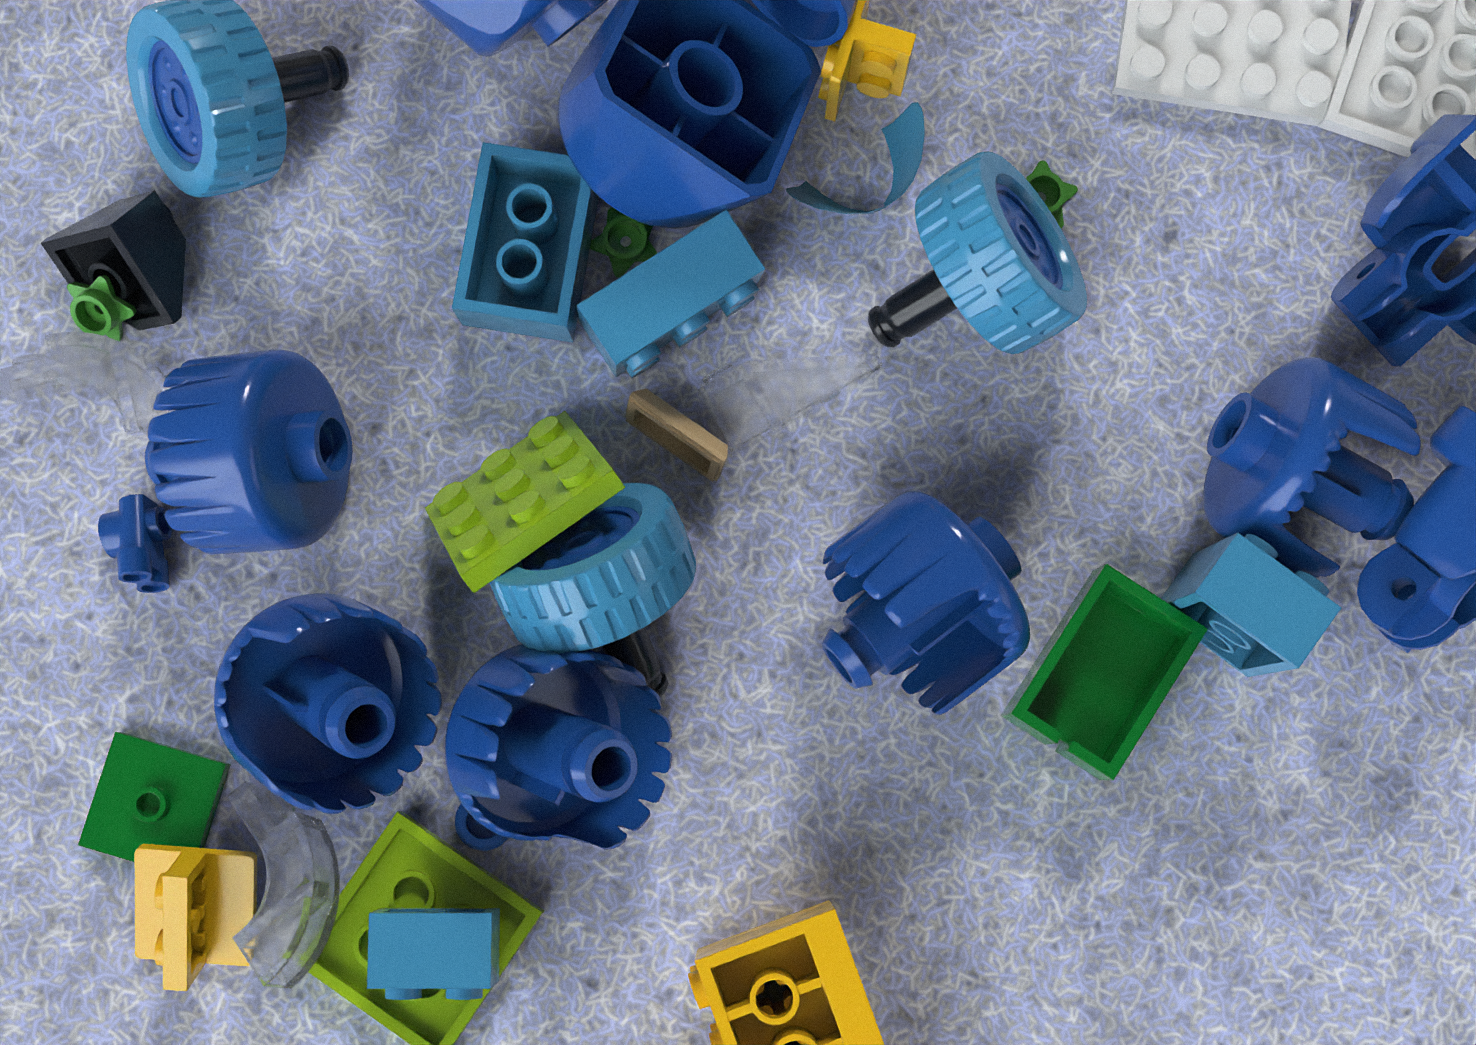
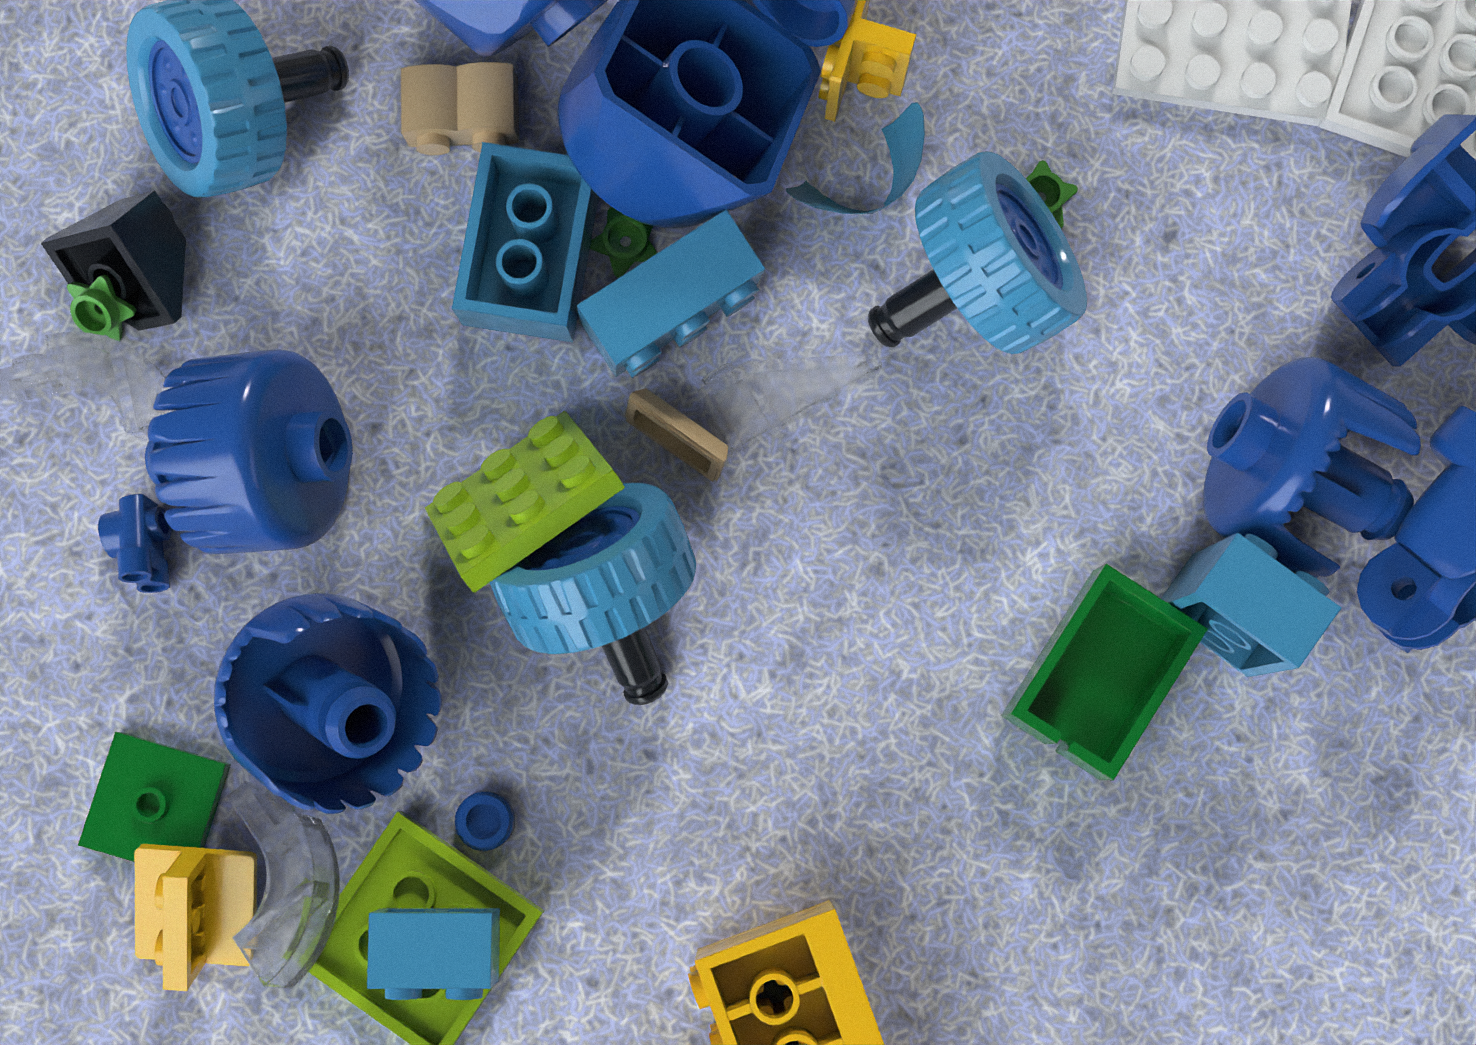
blue piece [445,644,672,850] -> none
blue piece [821,491,1031,715] -> none
none -> tan brick [401,62,519,155]

